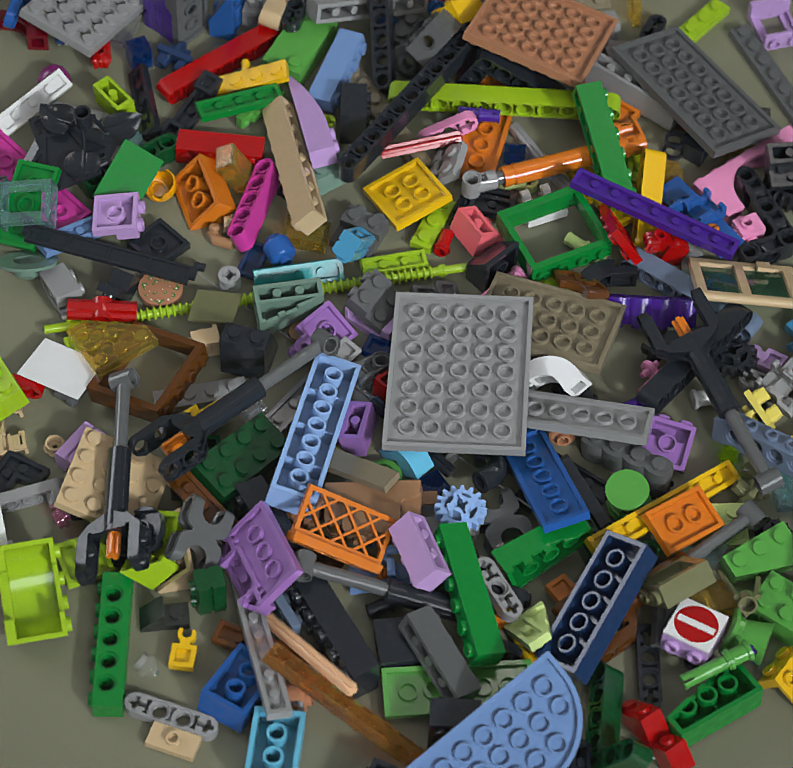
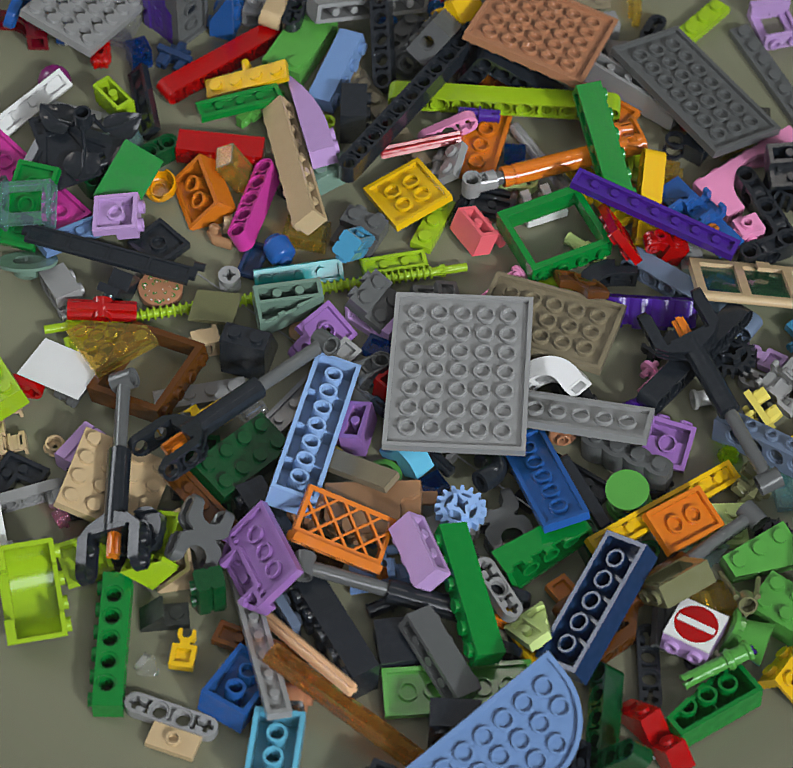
black slope [156,69,223,138] -> none
red pin [433,229,454,257] -> none
black slope [466,241,519,293] -> none

